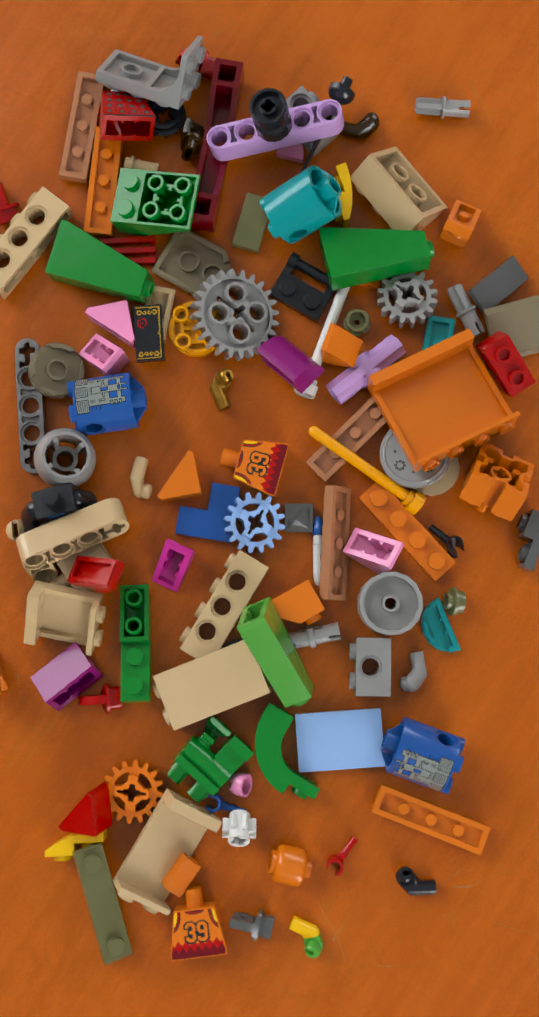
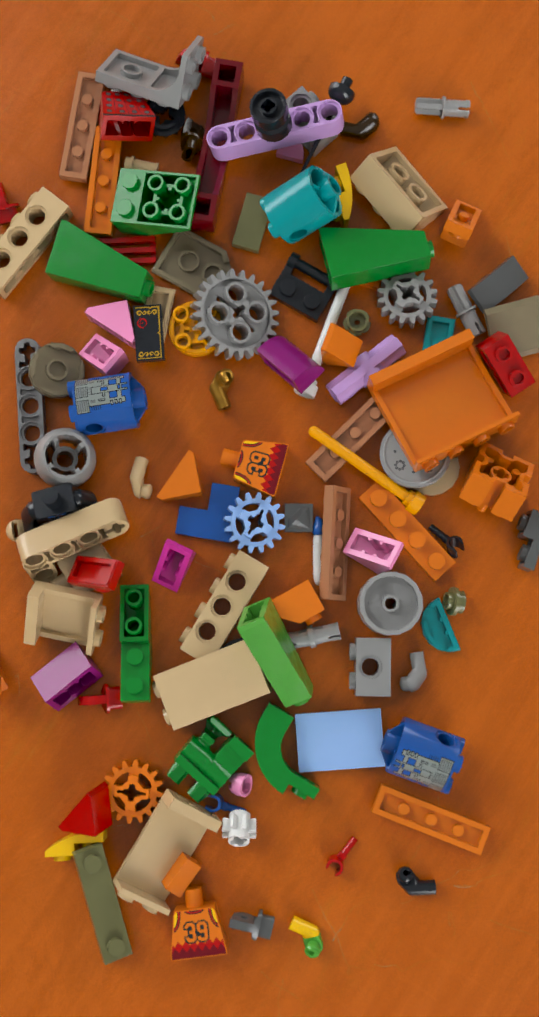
orange head [267,844,312,887] -> none

